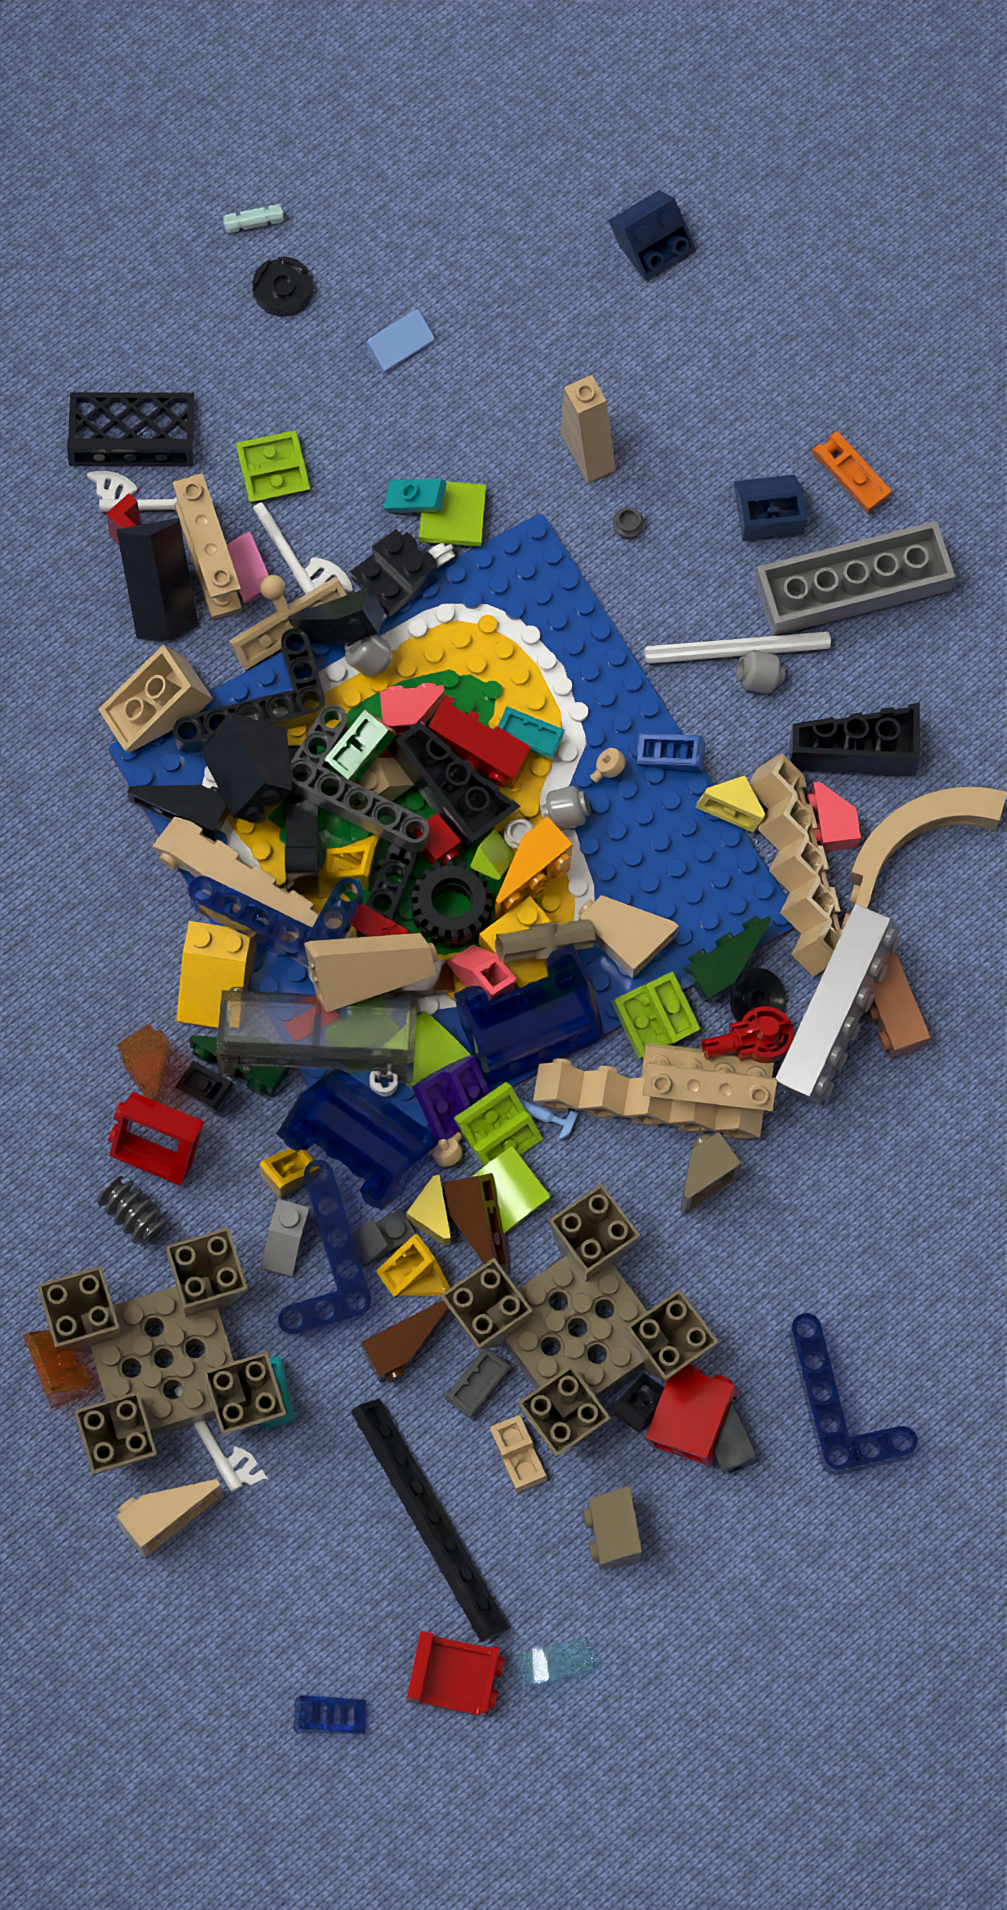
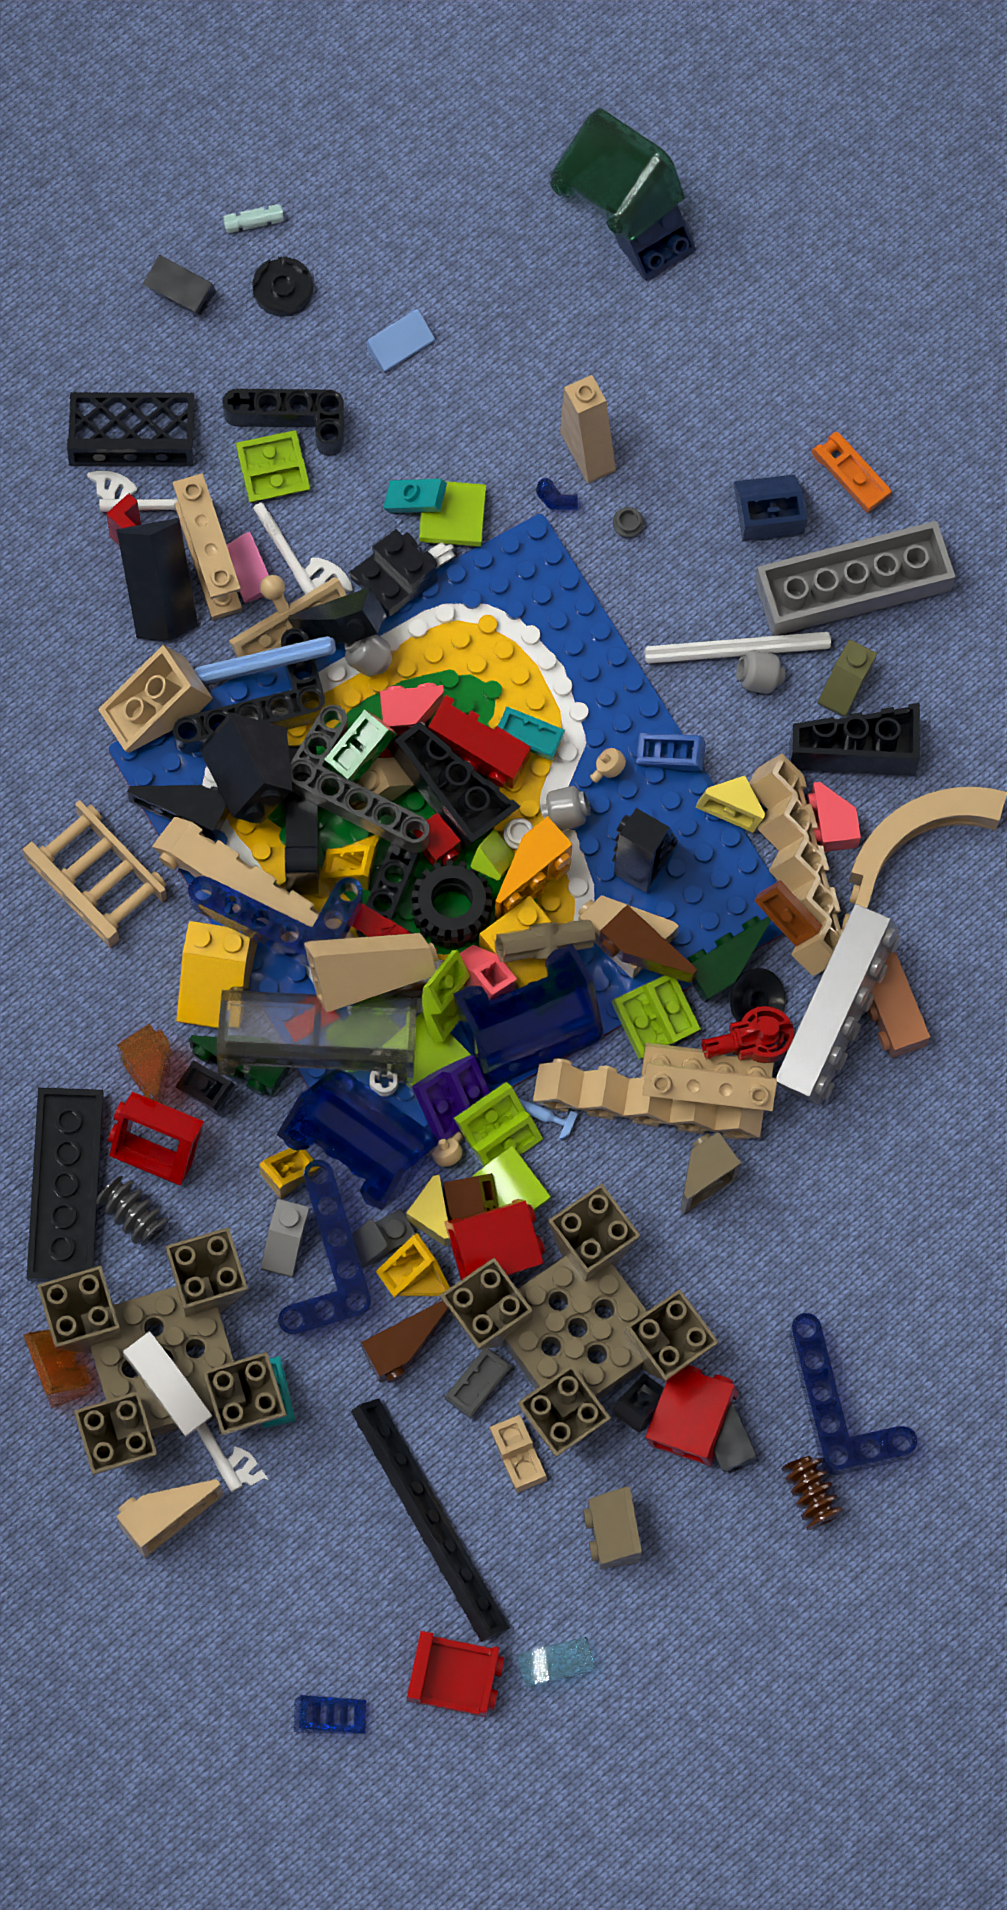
none -> tan fence [22,800,167,948]
none -> black plate [26,1087,104,1282]
none -> white slope [123,1331,212,1437]
none -> black hinge [143,254,216,315]
none -> light blue axle [194,636,336,685]
none -> black beam [222,389,344,456]
none -> lime slope [422,950,472,1042]
none -> red panel [444,1199,545,1280]
none -> clear blue arm [536,478,578,510]
none -> clear green windscreen [550,108,685,242]
none -> reddish brown slope [599,904,697,983]
none -> black wedge [612,808,679,893]
none -> dark orange plate [754,880,822,946]
none -> reddish brown piece [781,1456,843,1530]
none -> olive slope [817,639,877,718]

